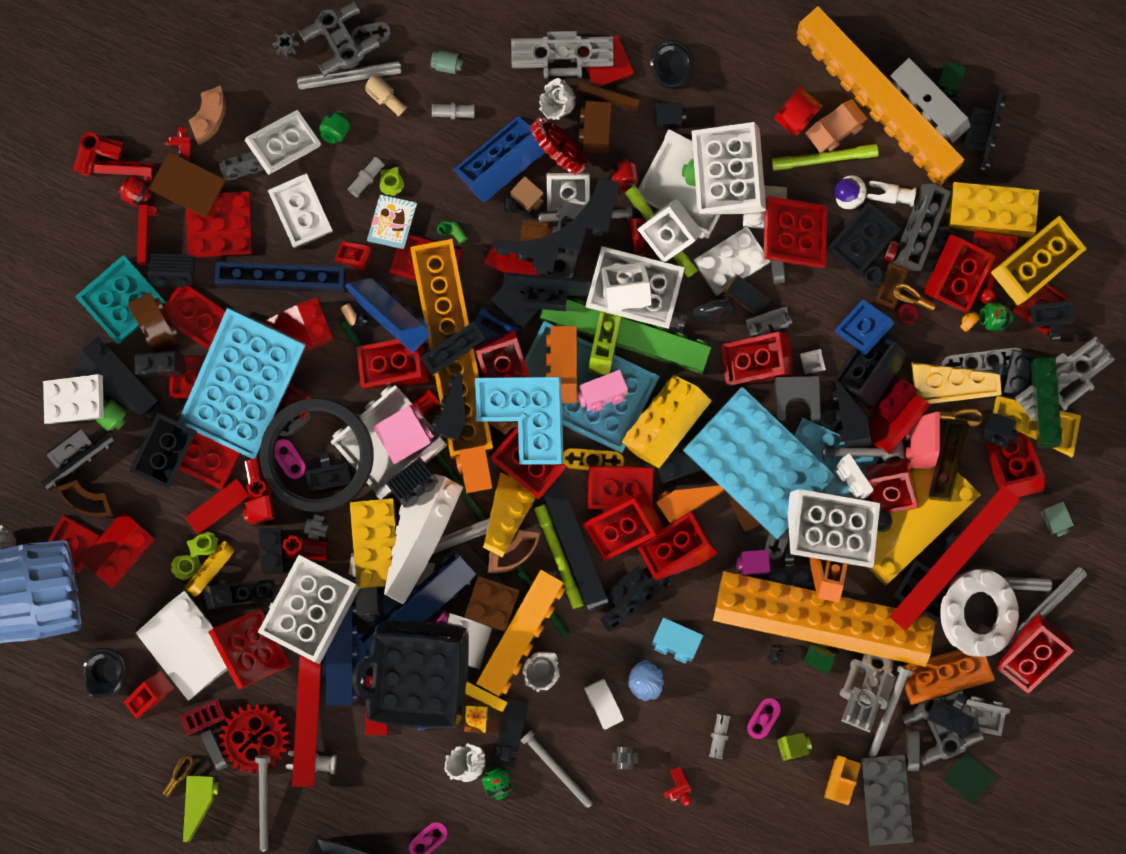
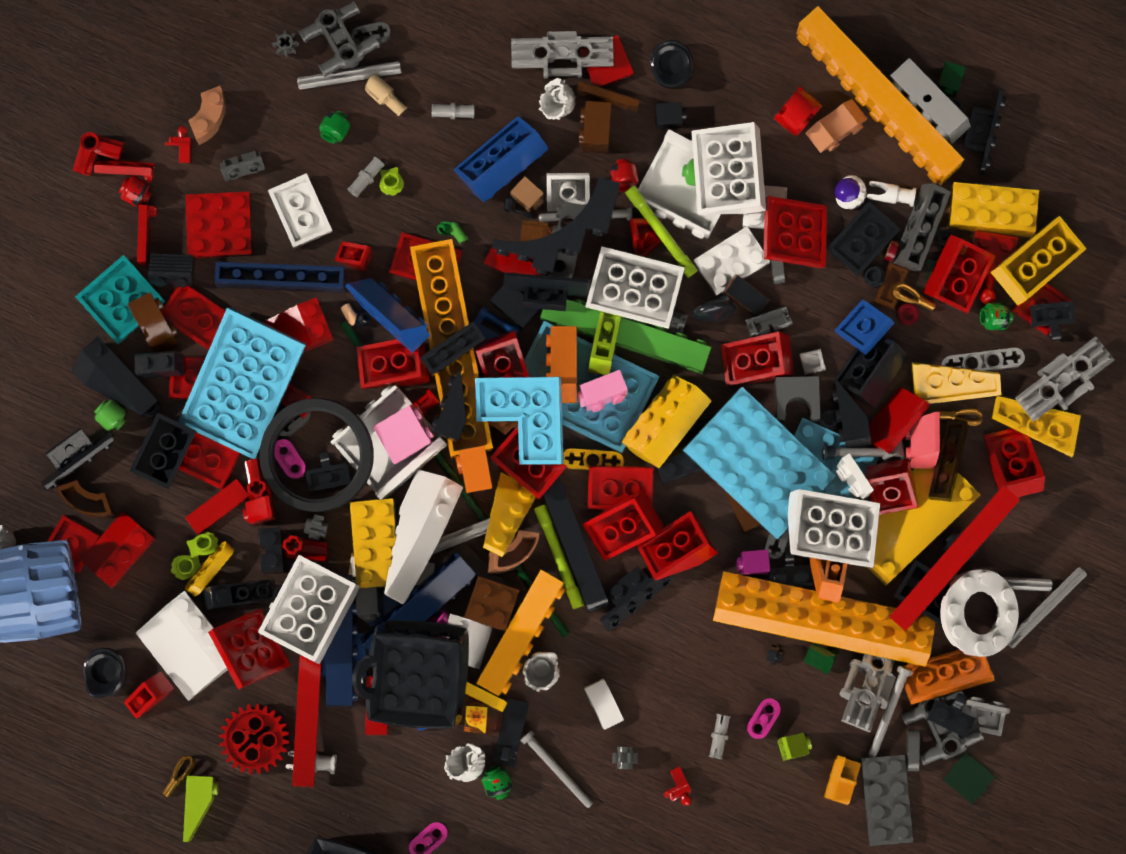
white plate [43,374,104,424] -> none
reddish brown tile [149,152,226,218] -> none
dark red slope [179,699,227,736] -> none
dark grey beam [201,729,228,771] -> none
white plate [245,110,321,175] -> none
light grey bar [255,755,271,852] -> none
sticker [367,195,417,249] -> none
black brick [386,457,439,508] -> none
sand green brick [431,50,463,74] -> none
red gear [530,117,588,175] -> none
white slope [601,262,651,311] -> none
medium blue hair [628,660,664,701] -> none
white slope [638,199,703,262] -> none
medium azure brick [652,618,703,664] -> none
orange slope [656,485,724,525] -> none
lime piece [771,144,878,171] -> none
dark red plate [869,376,918,423] -> none
black plate [877,511,893,532] -> none
light orange tile [960,312,980,332] -> none
black brick [983,412,1019,449] -> none
black plate [992,349,1034,395] -> none
red slope [996,613,1074,694] -> none
dark green brick [1031,358,1062,448] -> none
sand green brick [1041,501,1074,537] -> none

